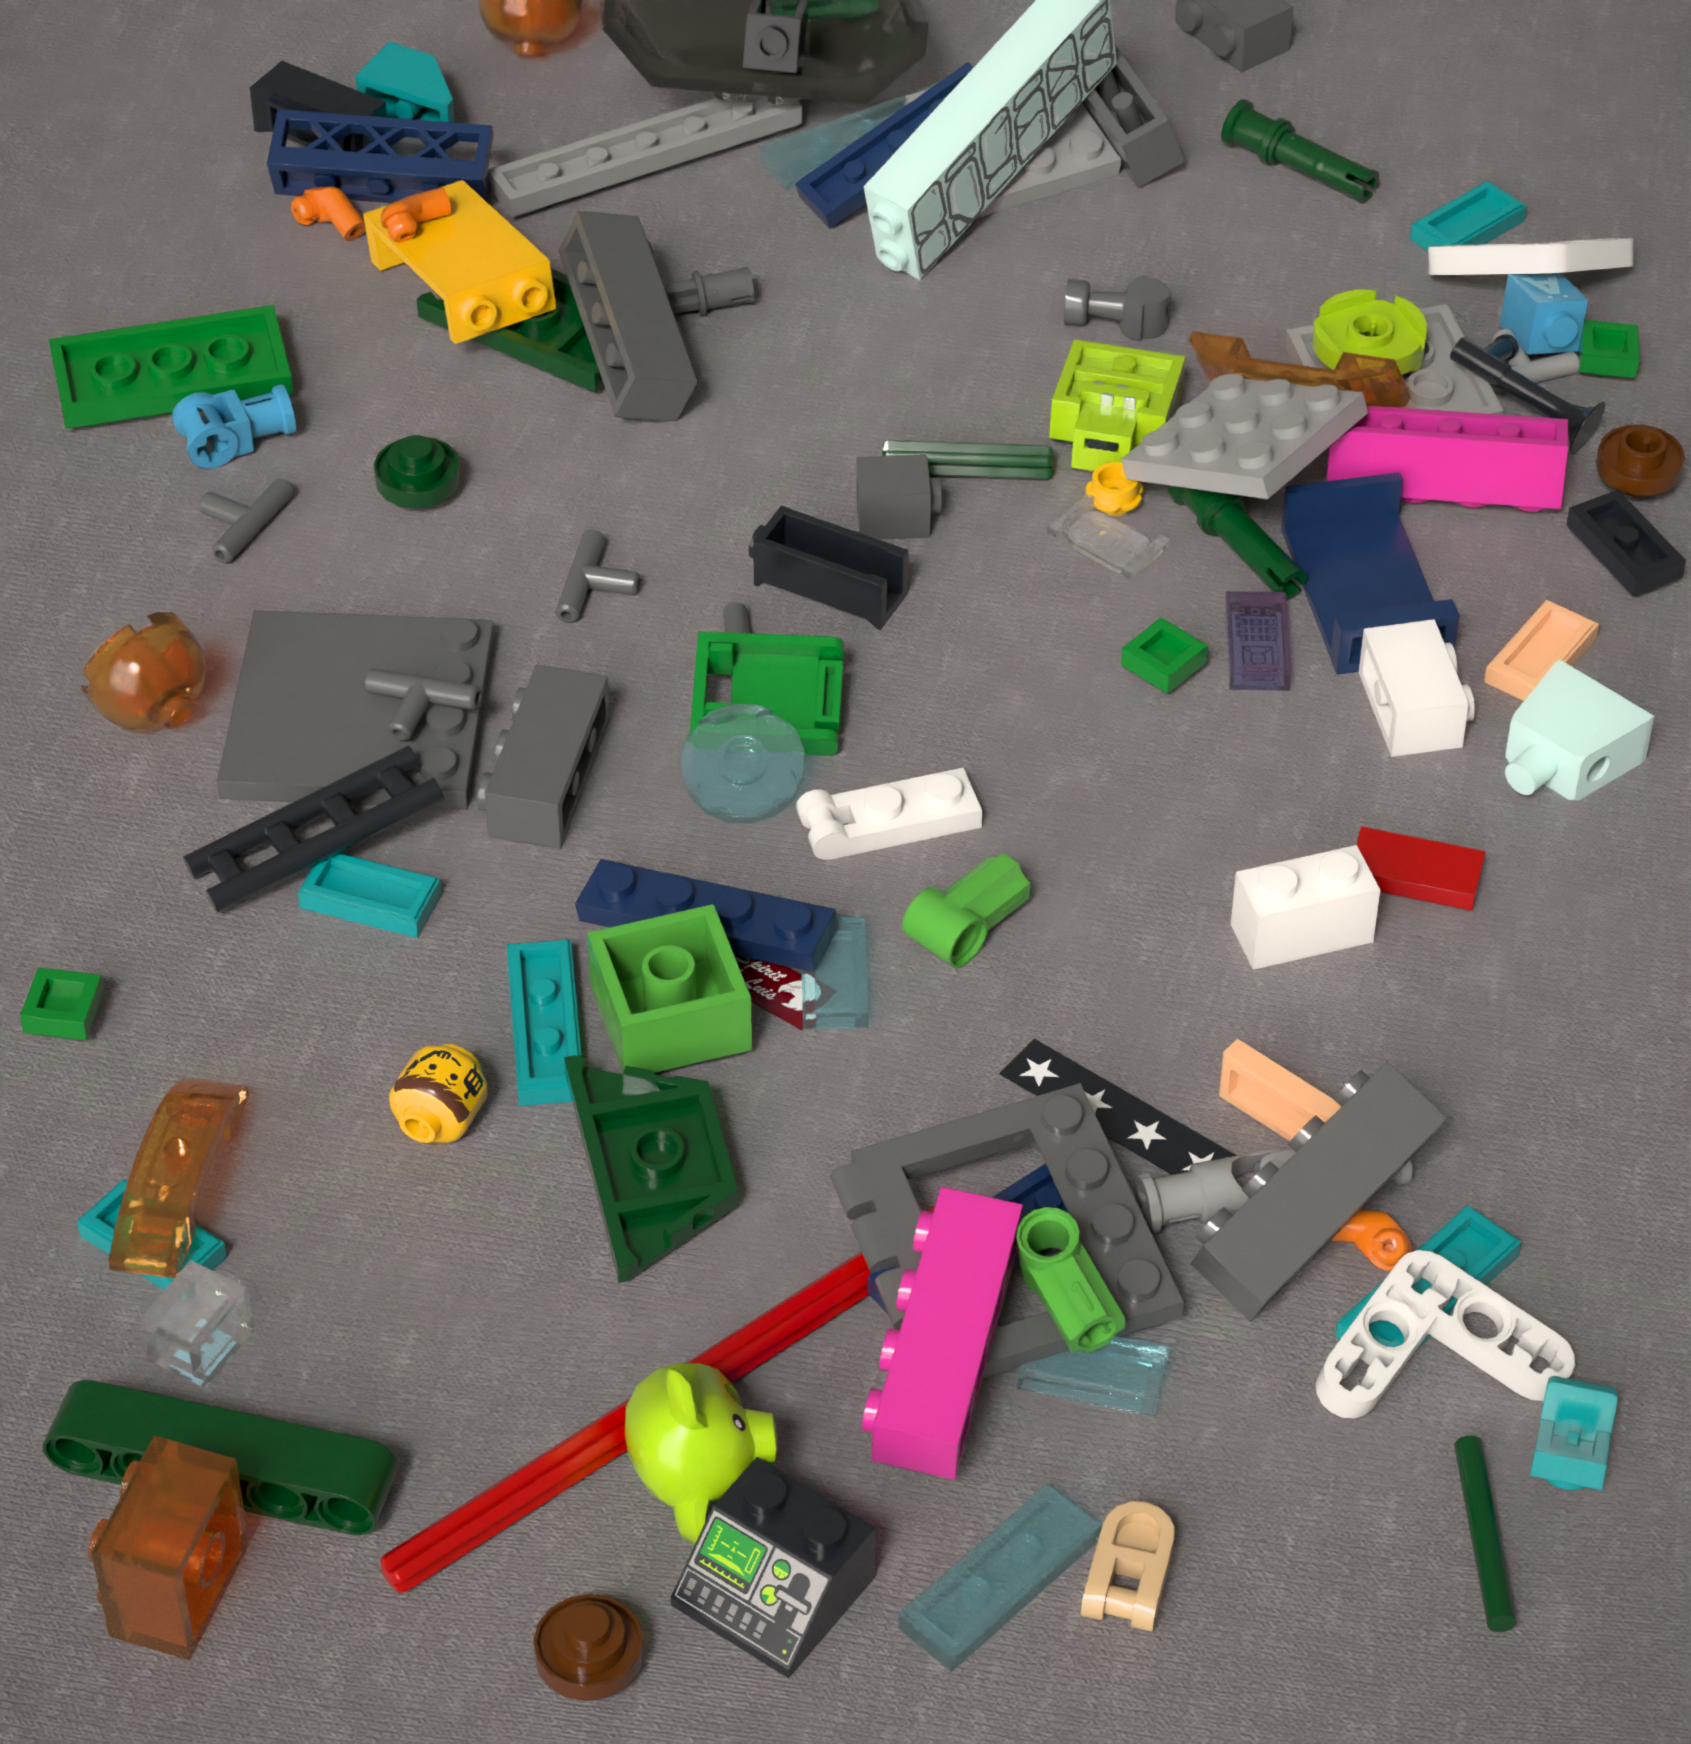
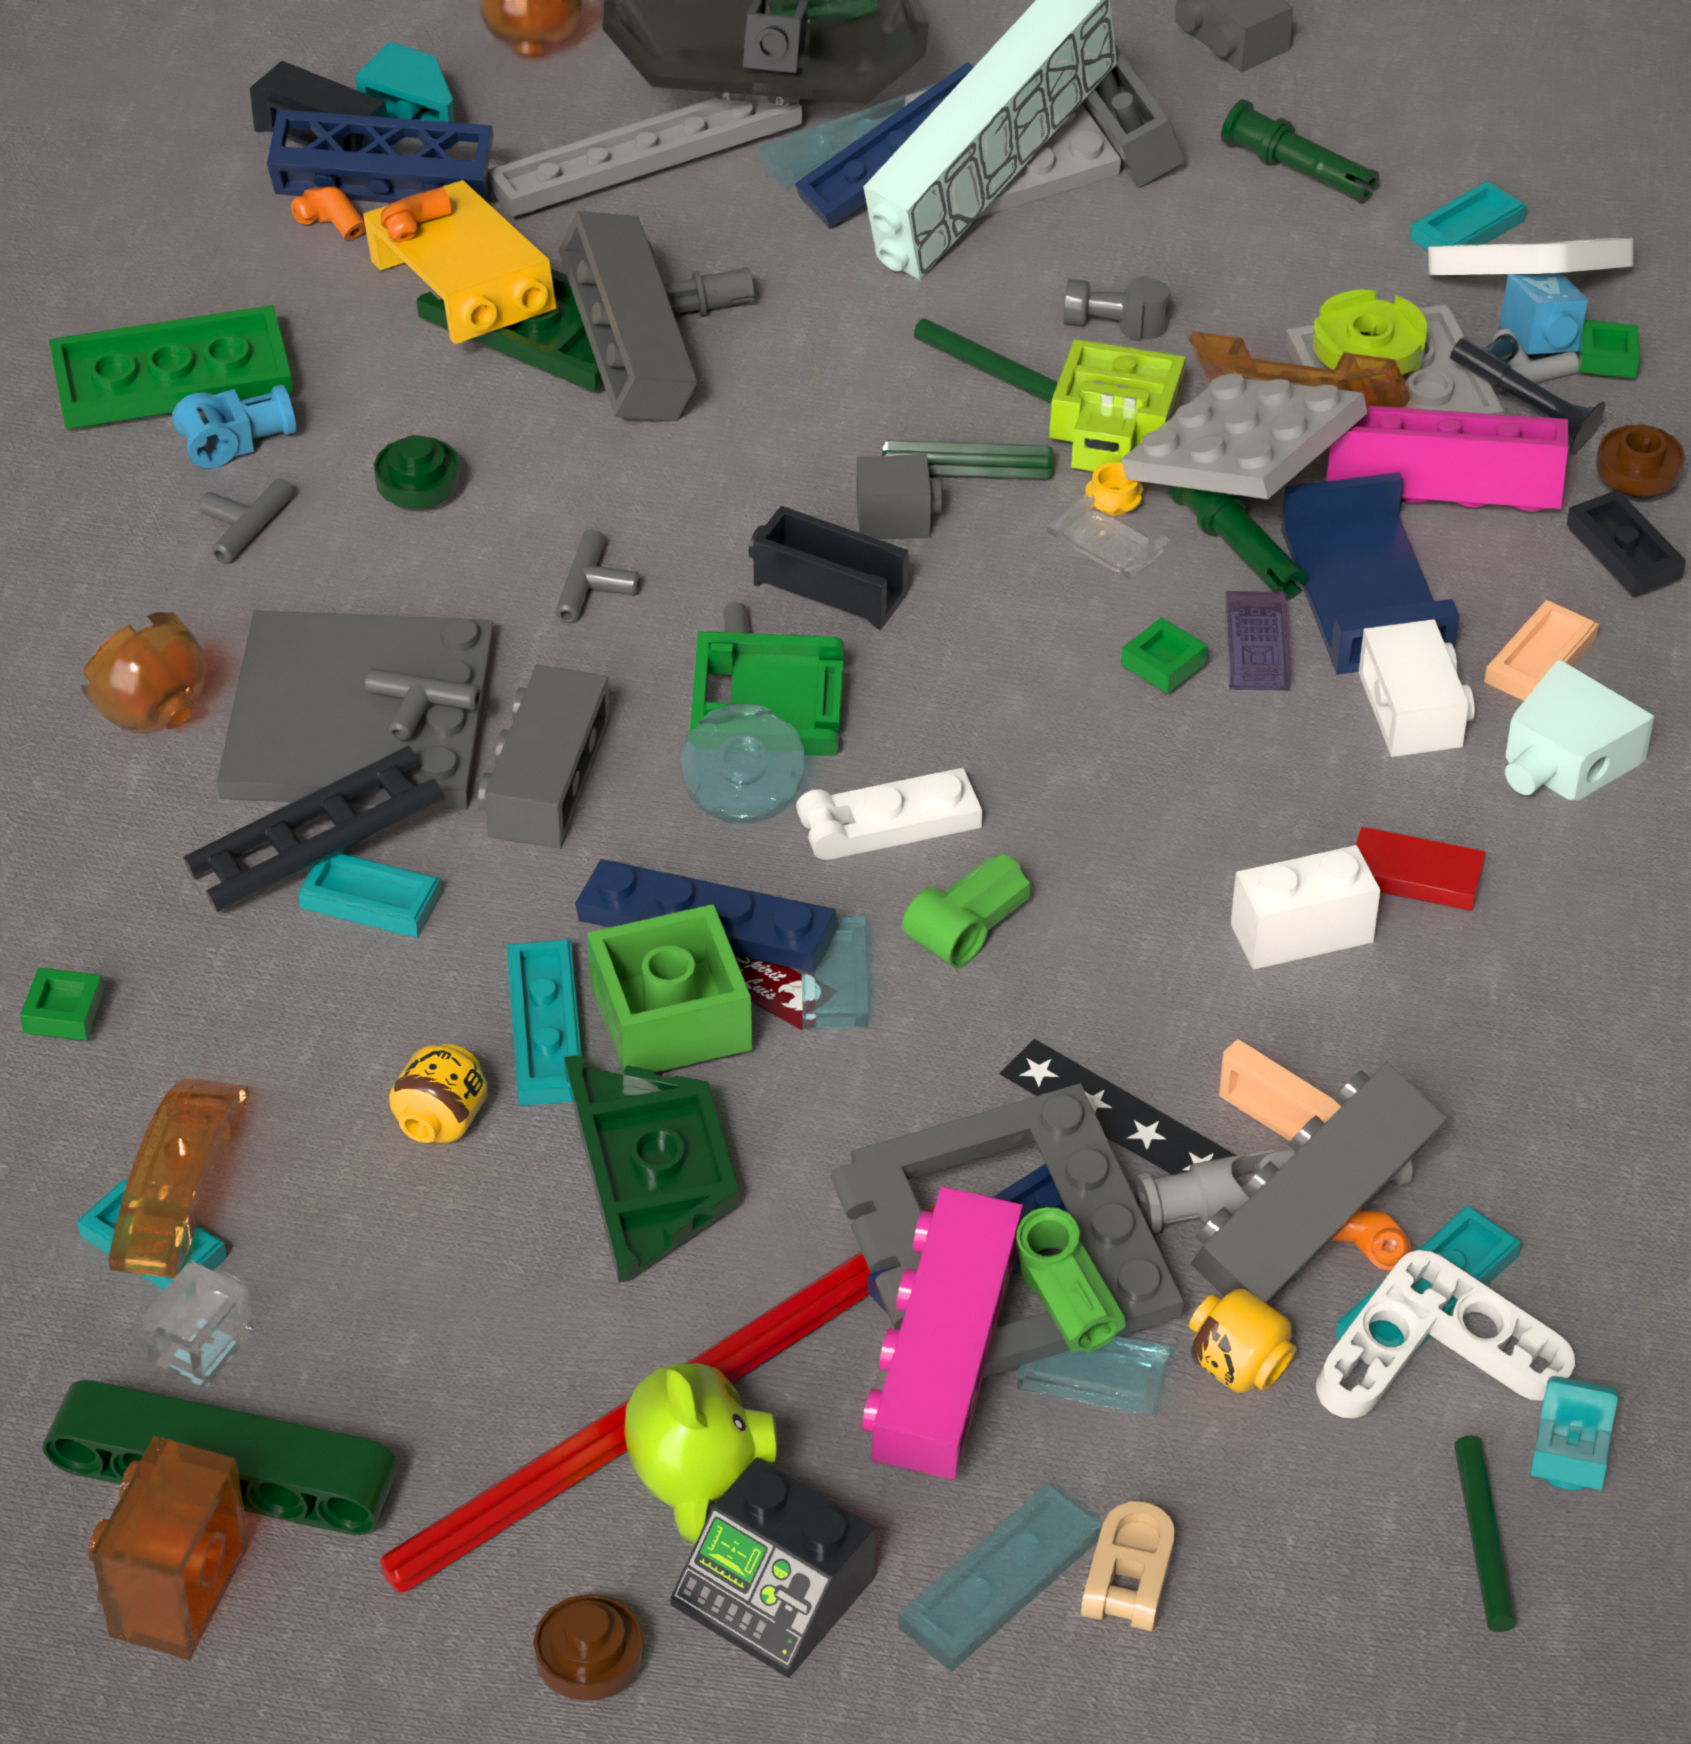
none -> dark green bar [914,318,1058,404]
none -> yellow head [1188,1289,1296,1393]

